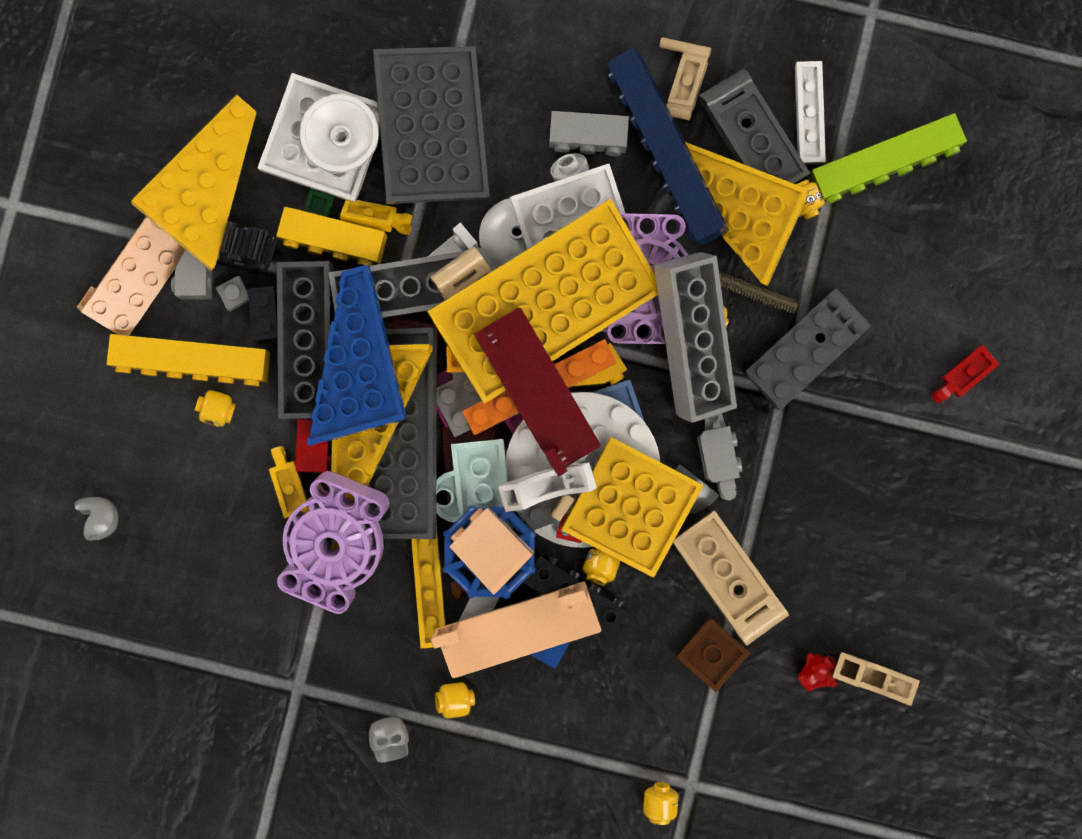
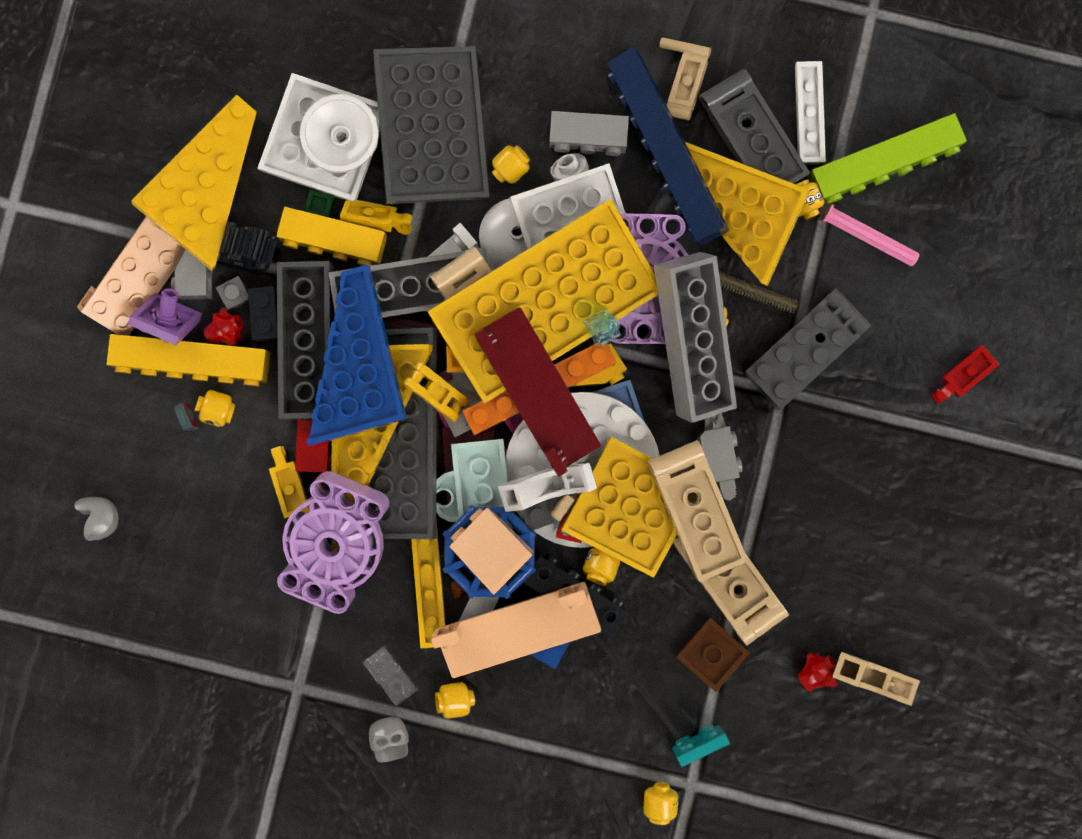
none -> medium lavender plate [128,289,202,345]
none -> clear light blue tile [174,403,199,431]
none -> red rock [204,308,244,346]
none -> clear slope [363,646,418,706]
none -> yellow plate [403,362,469,423]
none -> yellow head [492,145,530,184]
none -> clear light blue brick [583,308,621,346]
none -> tan hinge [648,440,748,582]
none -> teal plate [672,724,730,767]
none -> bright pink axle [822,204,919,266]

